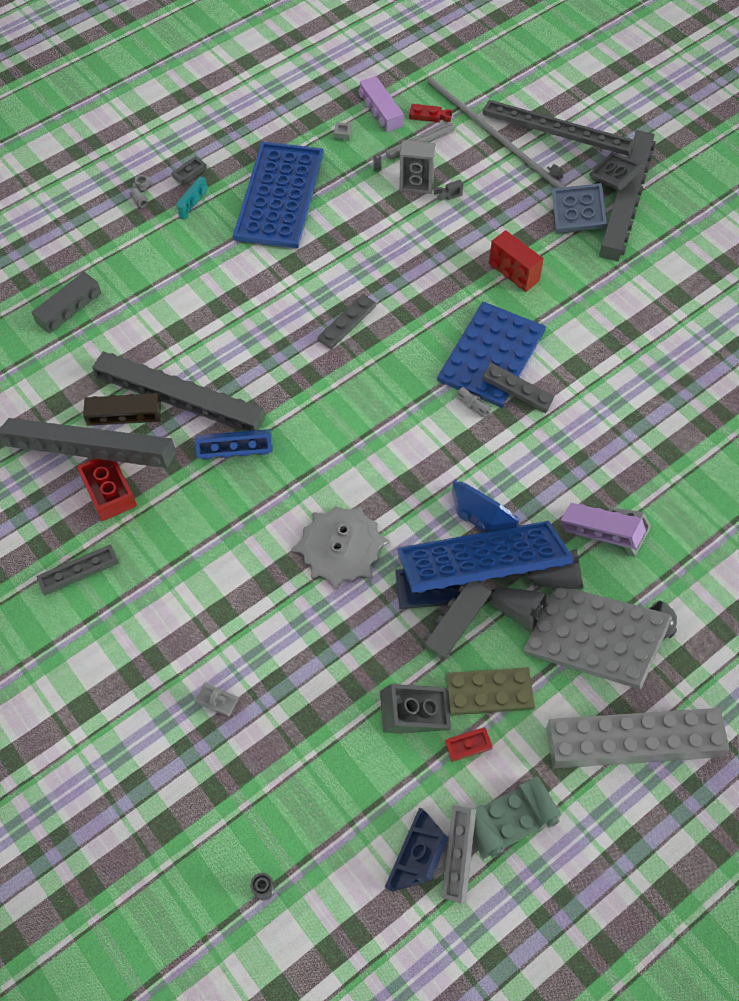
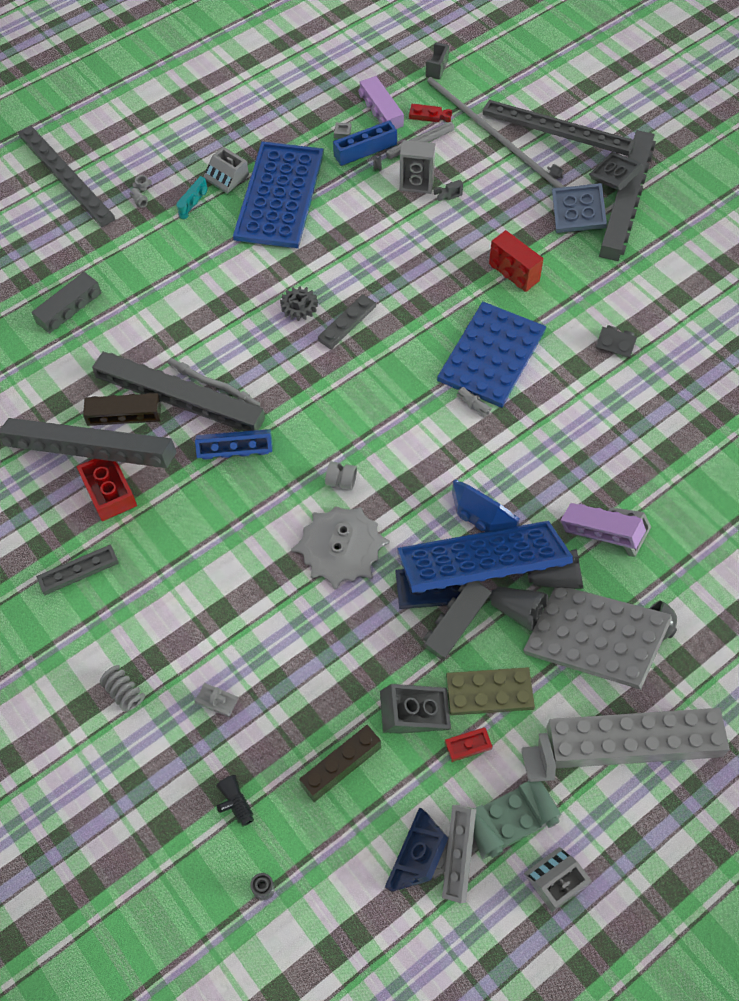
dark grey plate [172,156,207,185] -> none
dark grey plate [482,362,555,413] -> none
none -> dark grey plate [18,126,115,227]
none -> light grey piece [100,665,145,711]
none -> light grey bar [168,358,260,406]
none -> light grey slope [203,147,249,194]
none -> black piece [216,775,254,827]
none -> dark grey gear [280,286,318,321]
none -> dark brown brick [299,725,381,802]
none -> light grey wheel [325,461,357,490]
none -> blue brick [333,120,397,166]
none -> dark grey panel [426,42,449,80]
none -> light grey panel [521,733,556,782]
none -> light grey slope [524,847,592,913]
none -> dark grey bracket [596,325,637,358]

